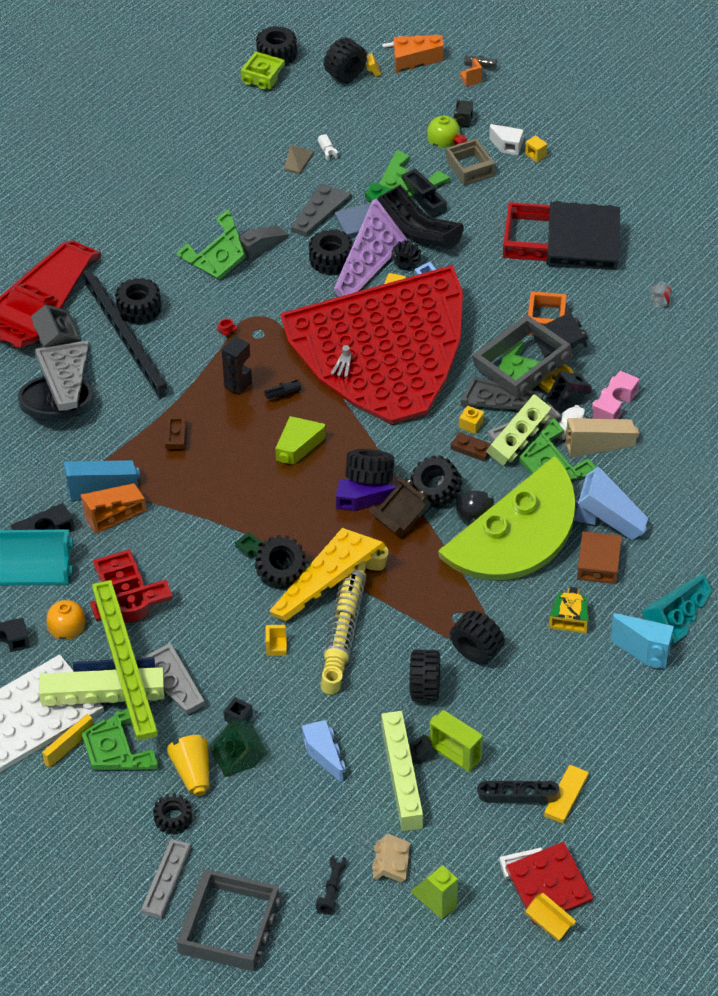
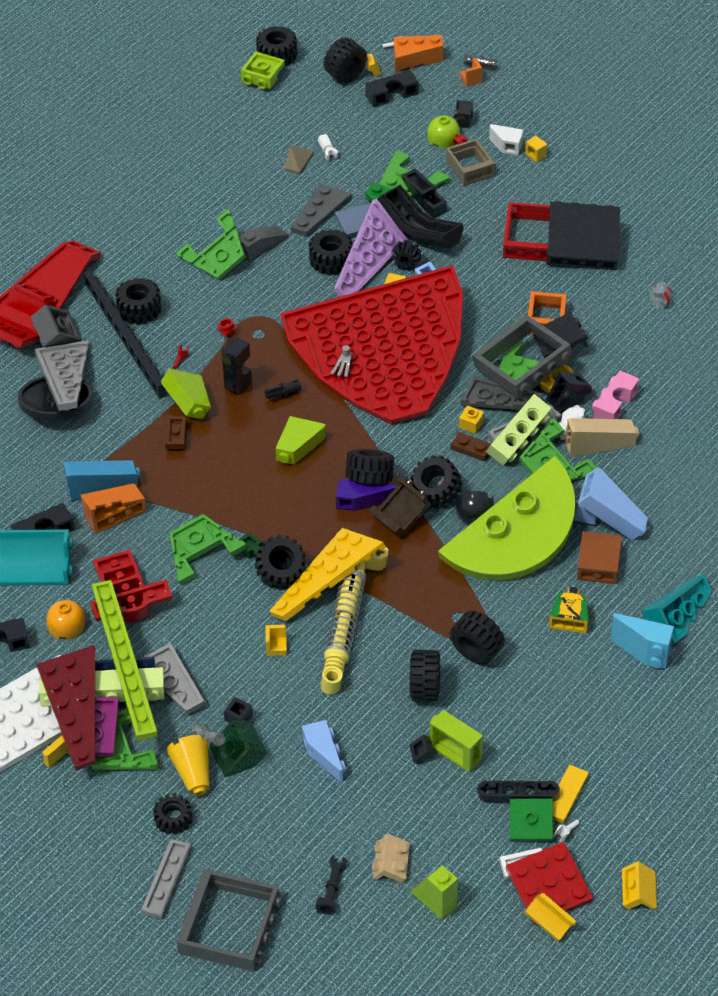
yellowish green brick [381,711,423,831] -> none
none -> dark red wing [36,645,96,771]
none -> magenta wing [95,697,119,757]
none -> lime slope [161,368,211,419]
none -> bright green wing [169,514,247,585]
none -> red hand [172,345,189,369]
none -> clear pin [191,723,225,746]
none -> black arch [365,70,419,108]
none -> green plate [510,799,553,842]
none -> white hand [553,820,579,842]
none -> yellow panel [622,861,657,910]

